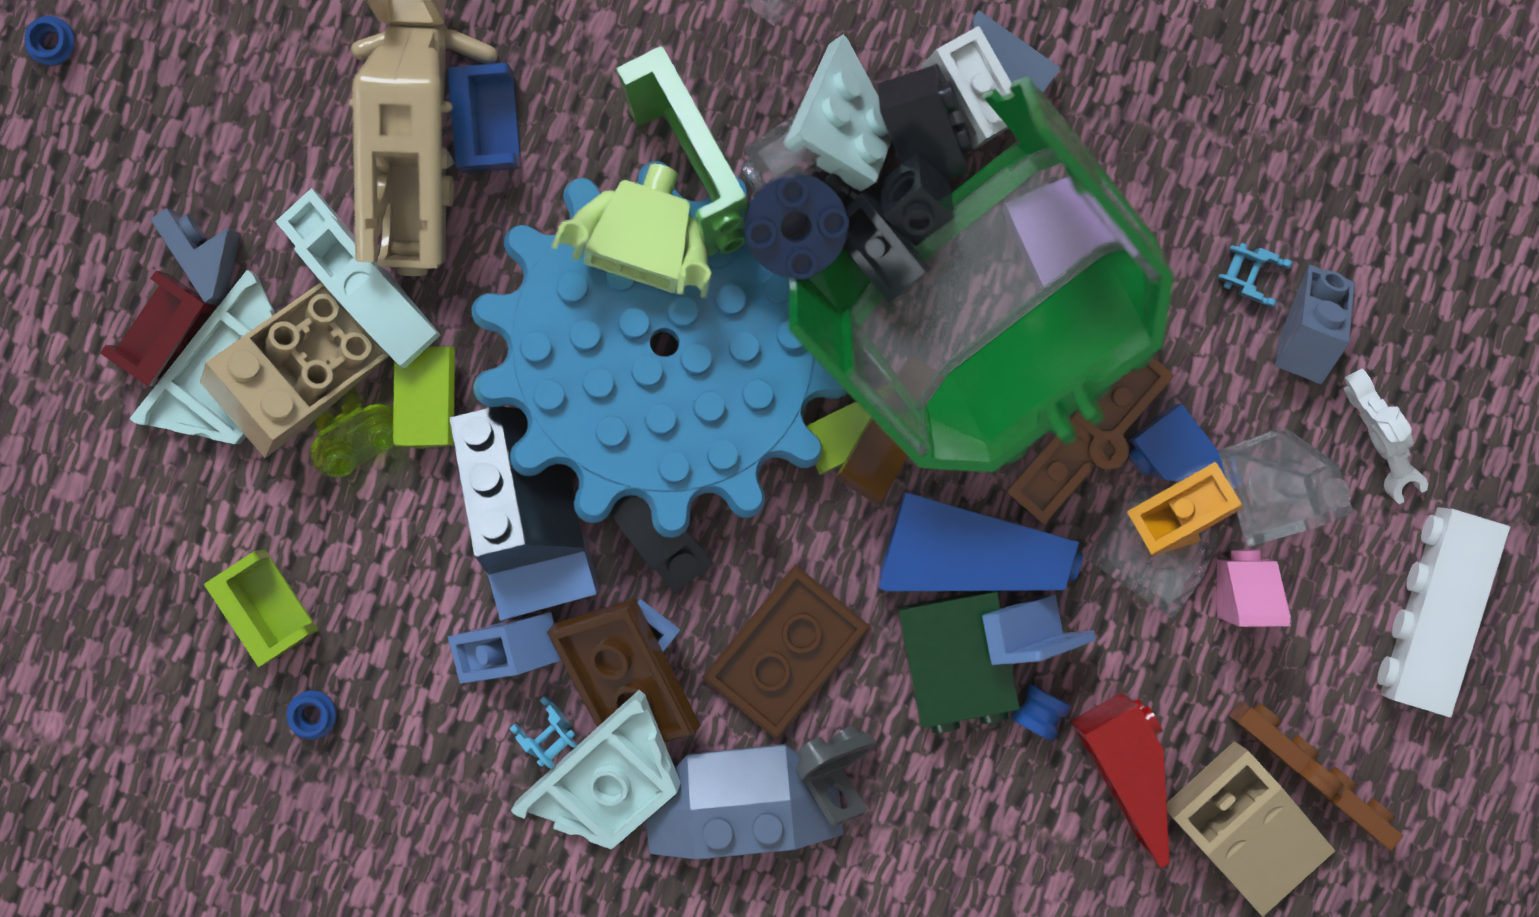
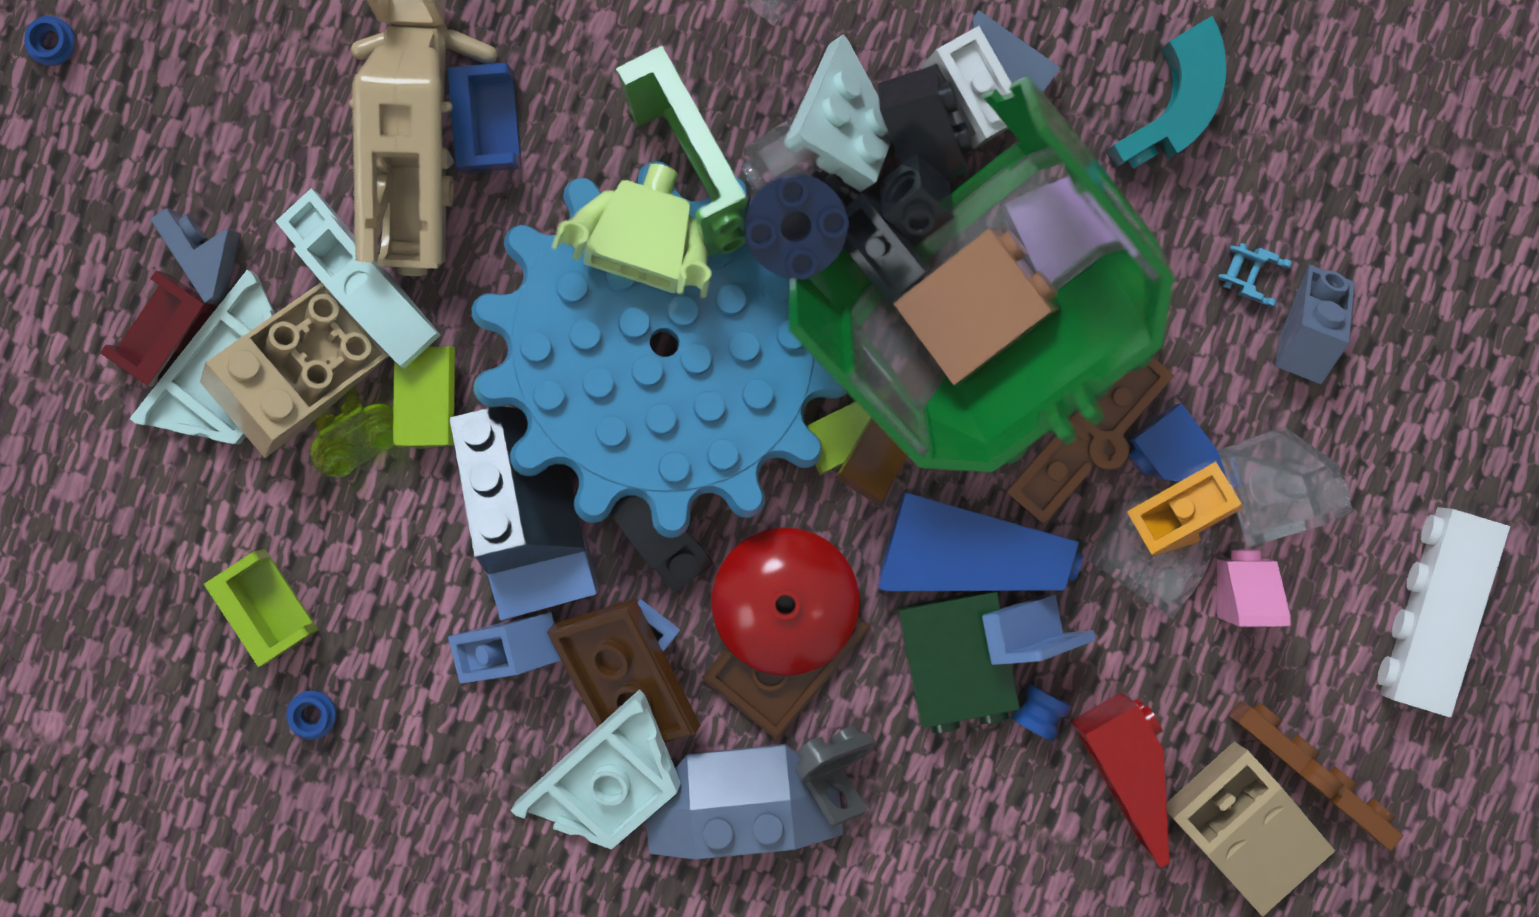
medium azure piece [510,695,577,769] -> none
white piece [1343,368,1428,504] -> none
none -> red dish [711,527,860,676]
none -> nougat brick [894,228,1060,385]
none -> teal arch [1106,16,1227,169]

